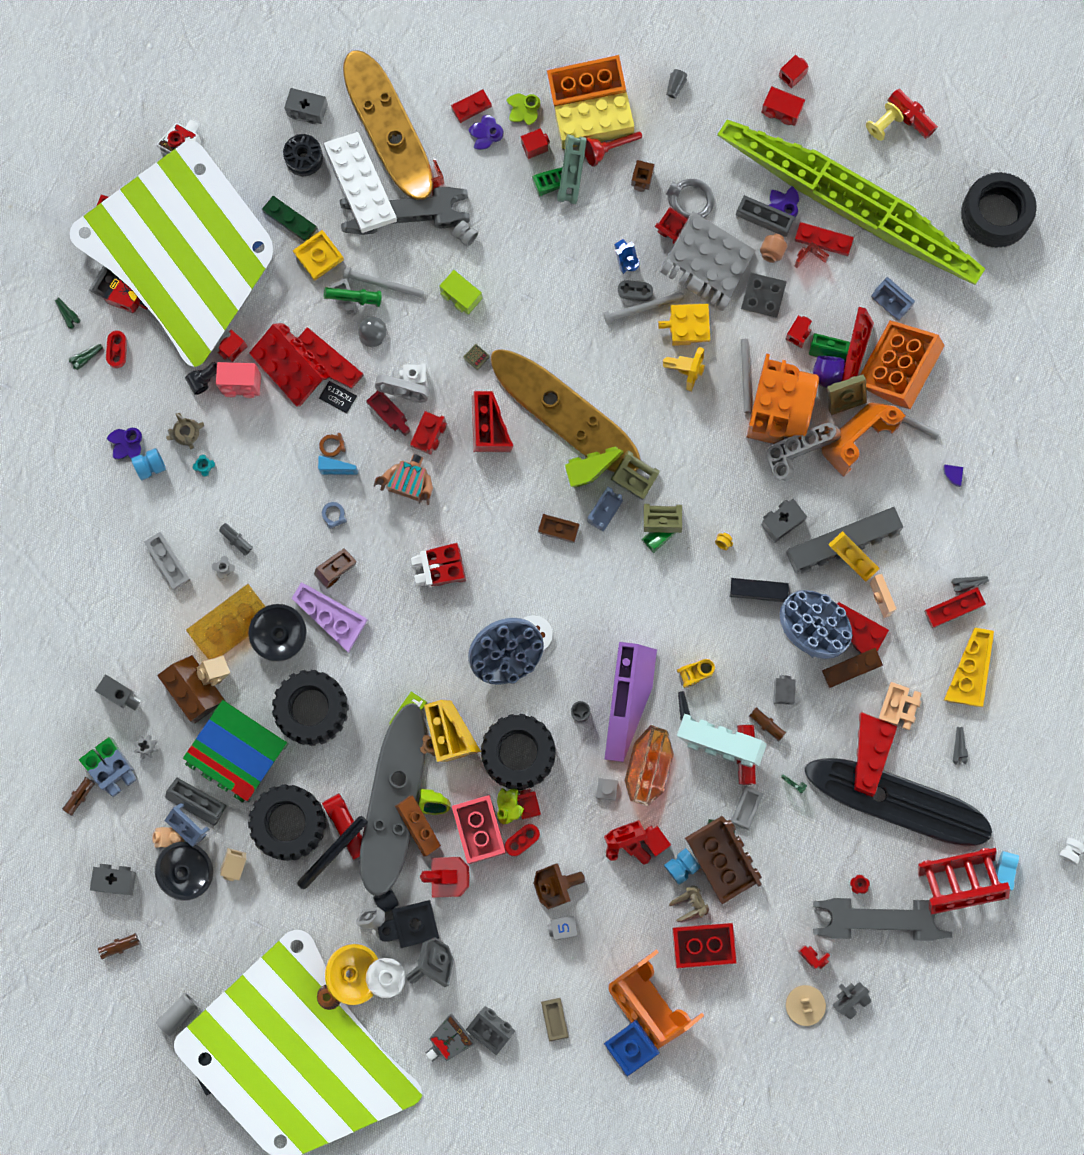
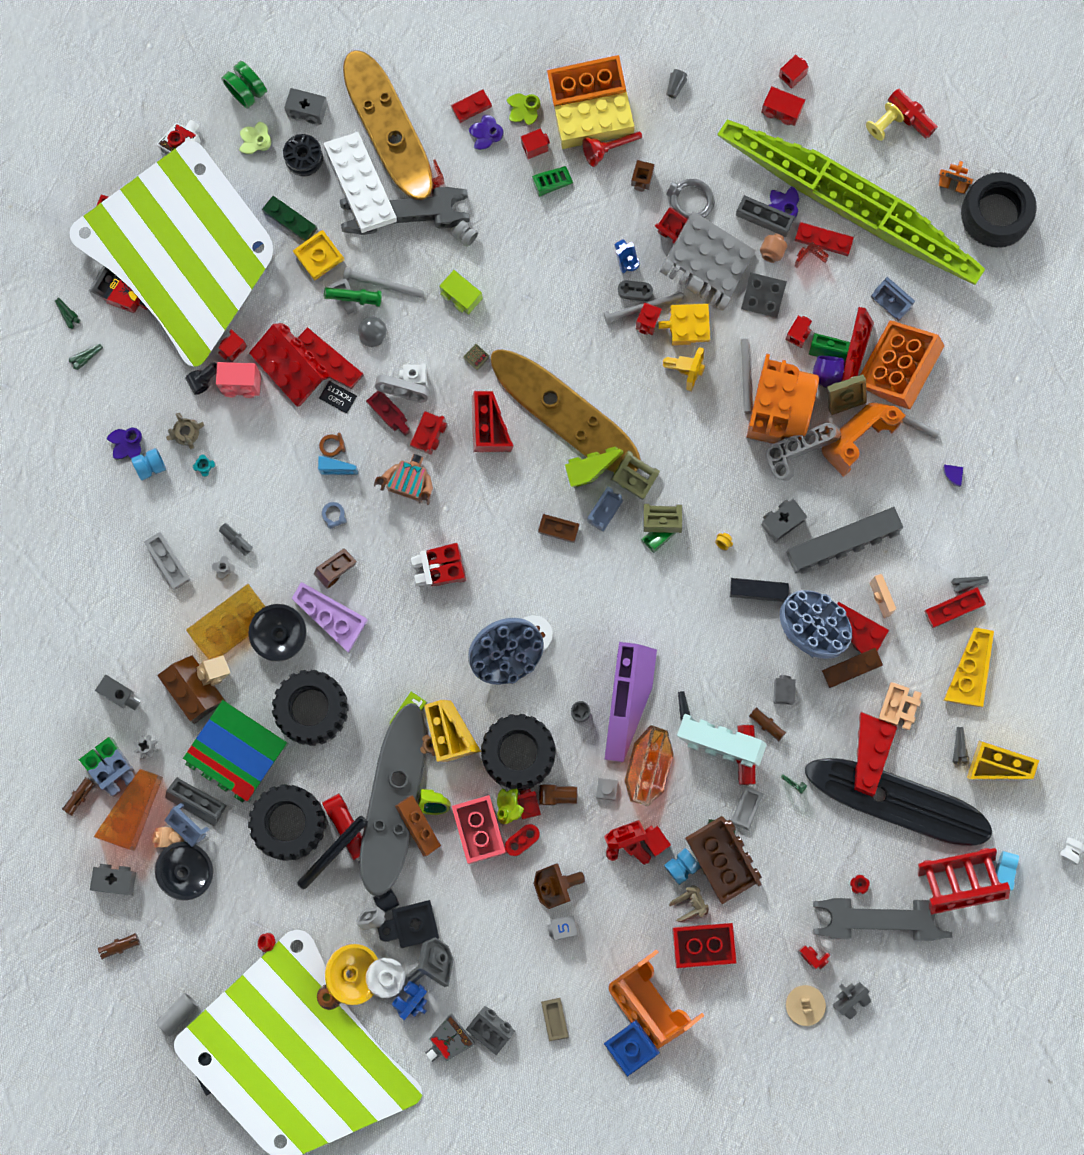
red plate [106,330,127,369] -> none
tan brick [220,848,246,881] -> none
red piece [420,857,469,898] -> none
sand green plate [557,134,586,204] -> none
yellow piece [676,659,715,688] -> none
yellow plate [828,531,880,582] -> none
none -> clear orange wedge [93,769,163,851]
none -> green wheel [221,60,267,109]
none -> yellowish green plate [239,122,271,154]
none -> red plate [258,933,276,953]
none -> blue hips [392,981,427,1020]
none -> reddish brown piece [539,784,577,805]
none -> red bracket [635,302,662,335]
none -> orange hips [938,161,974,194]
none -> yellow wedge [967,741,1039,779]

